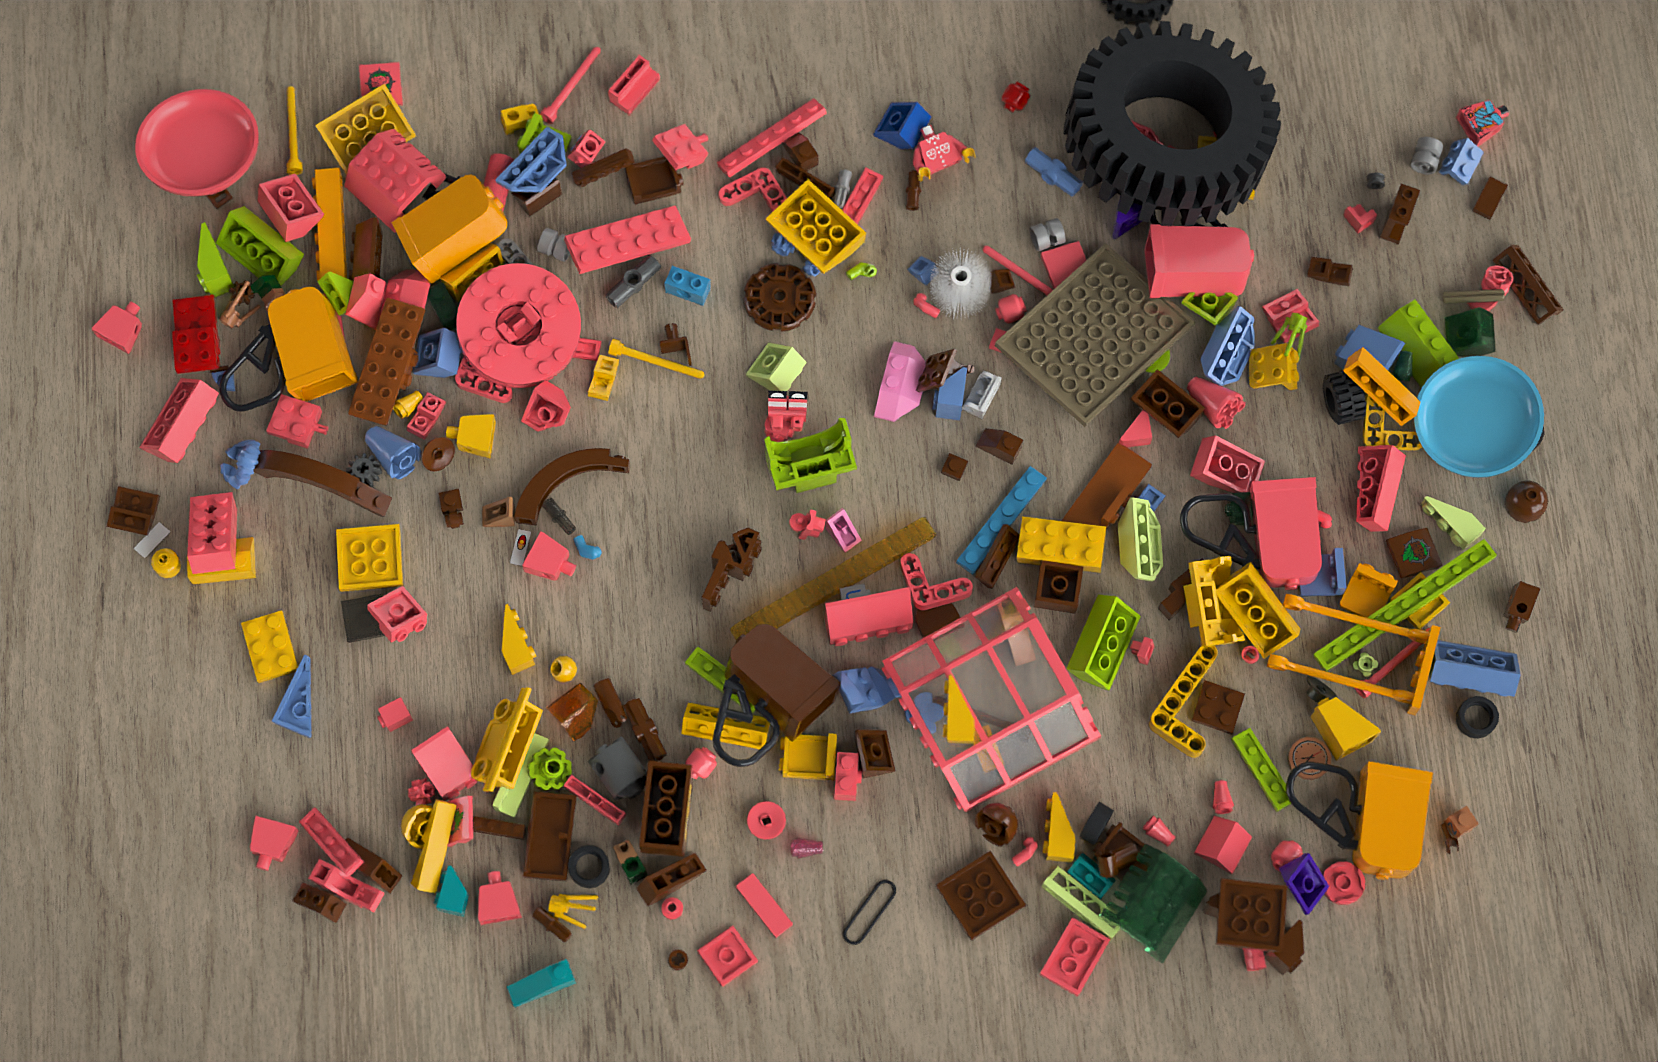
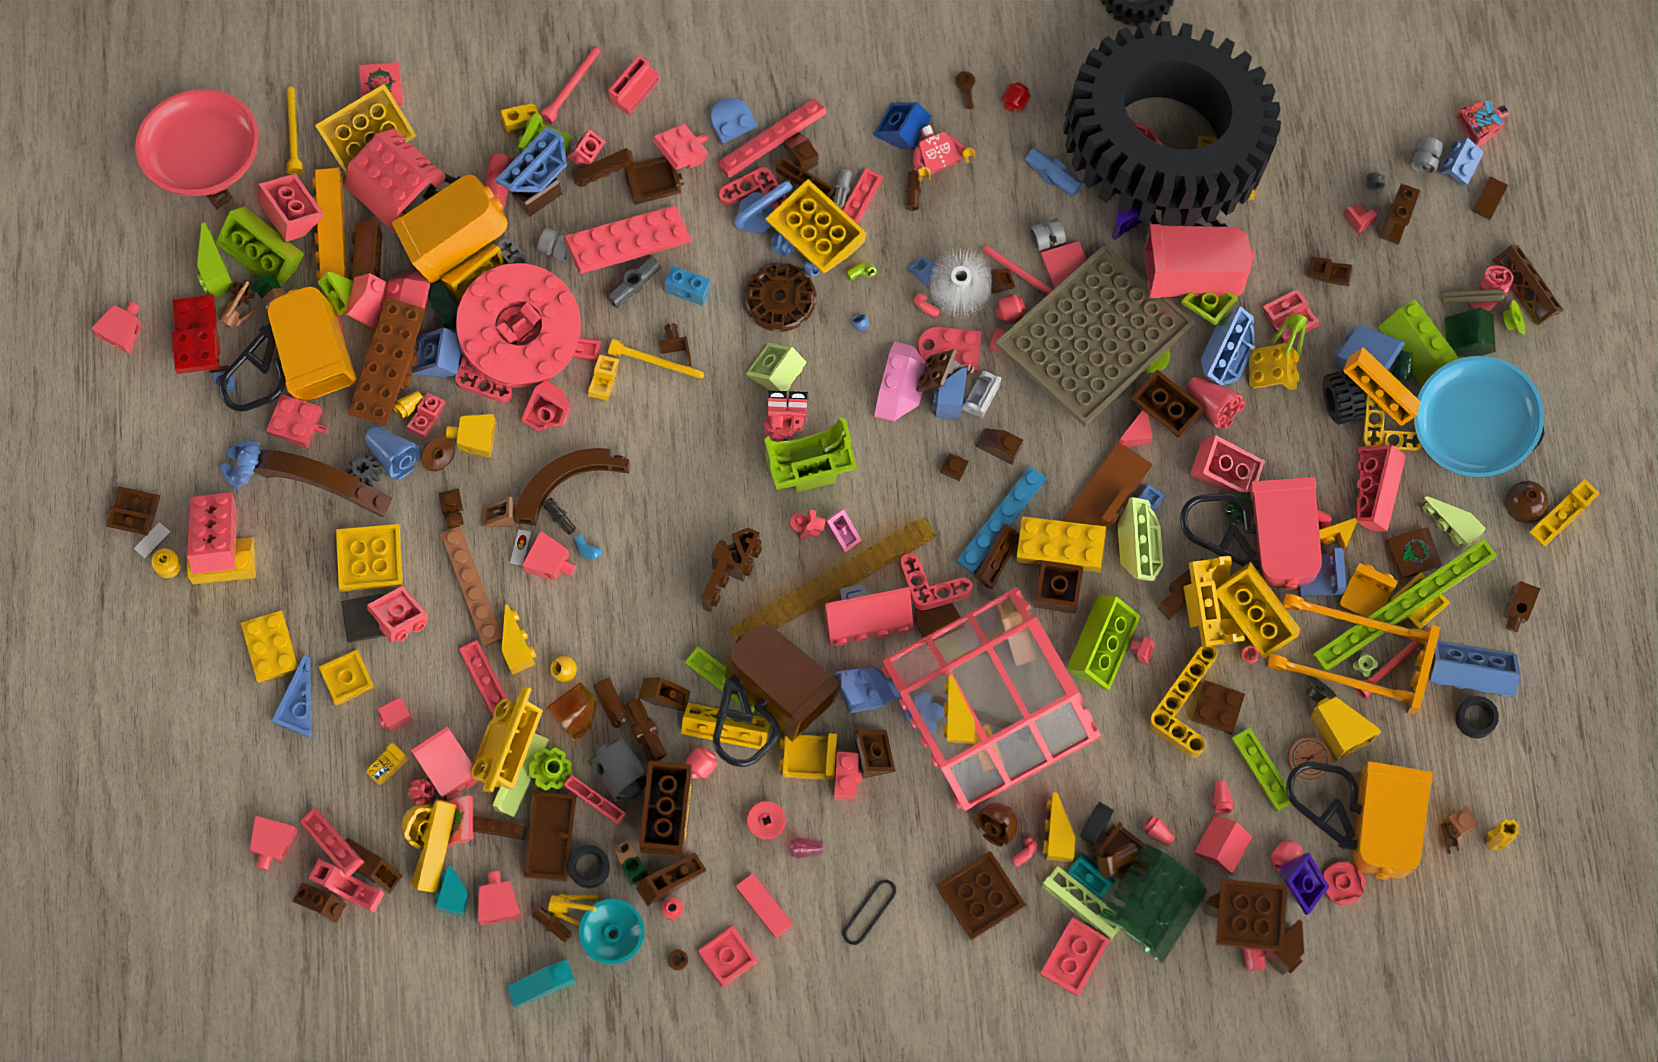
coral slope [139,378,219,463] -> none
none -> yellow tile [318,649,375,706]
none -> yellow leg [366,742,408,785]
none -> nougat plate [441,526,503,648]
none -> coral tile [458,640,507,718]
none -> teal dish [579,899,645,965]
none -> reddish brown slope [638,677,691,711]
none -> medium blue slope [709,98,758,144]
none -> medium blue piece [734,181,795,233]
none -> medium blue hinge [852,313,870,331]
none -> coral plate [918,327,981,372]
none -> reddish brown plate [955,71,975,109]
none -> yellow slope [1319,518,1357,552]
none -> yellow piece [1485,819,1519,851]
none -> lime piece [1503,300,1526,335]
none -> yellow slope [1529,479,1600,547]

